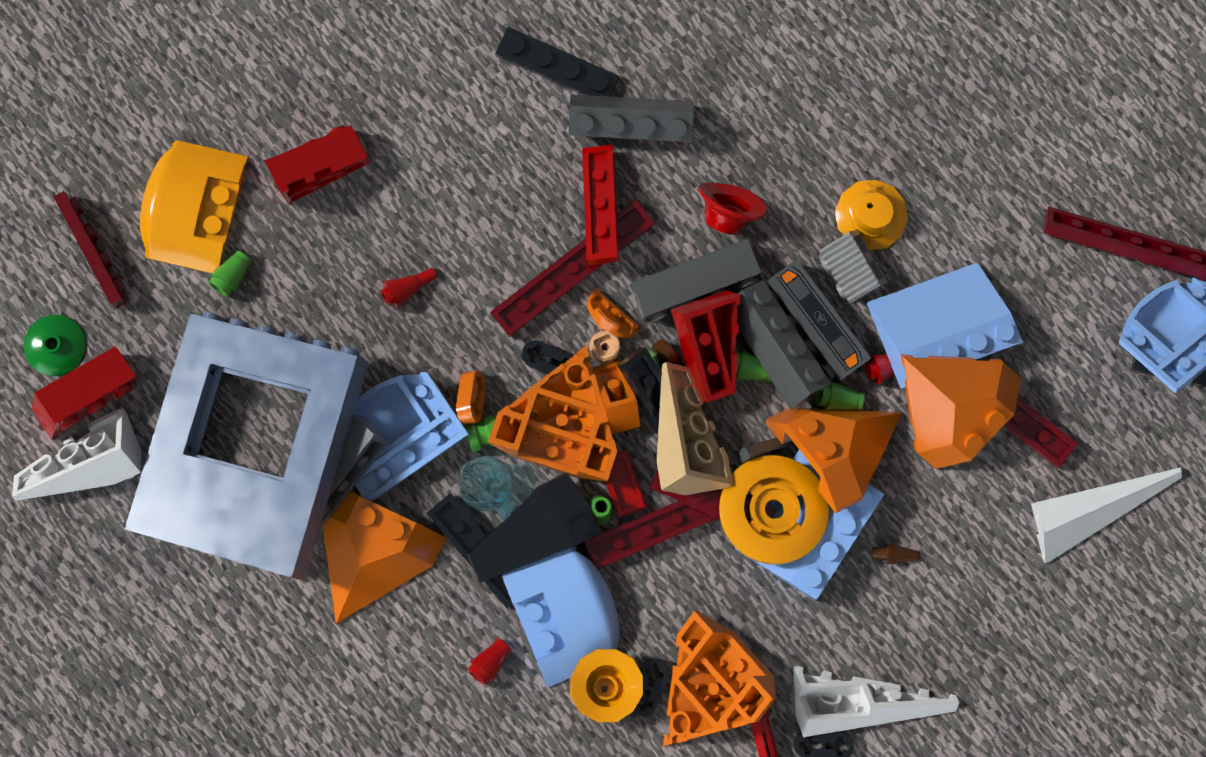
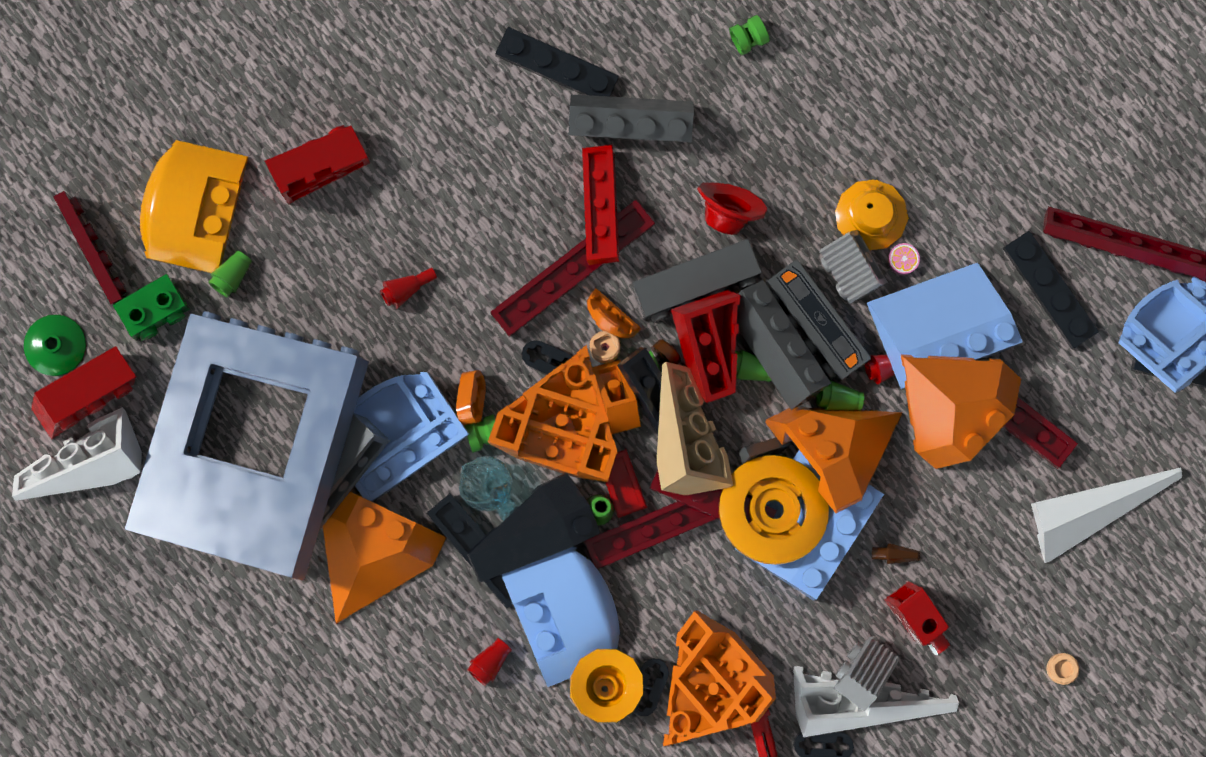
none -> green brick [113,274,190,341]
none -> bright green wheel [729,15,770,56]
none -> light grey brick [834,637,899,711]
none -> red torso [884,581,950,655]
none -> bright pink tile [888,243,920,275]
none -> black plate [1002,230,1099,350]
none -> light nougat tile [1046,653,1079,685]

